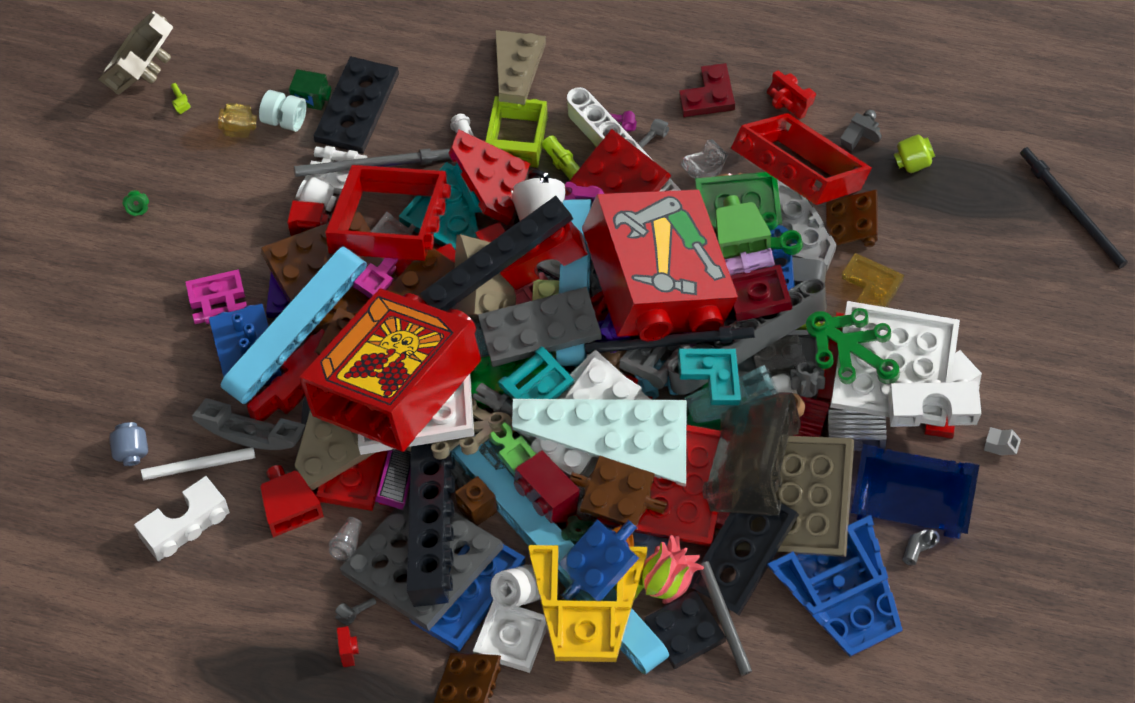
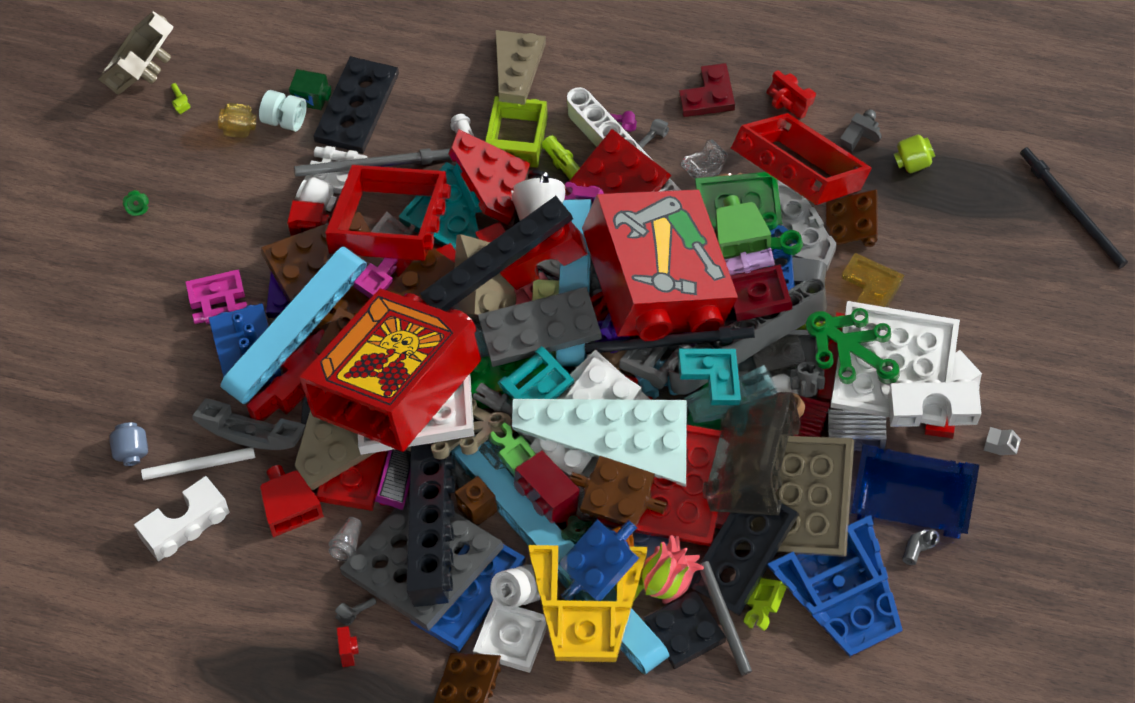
none -> lime plate [744,578,787,631]

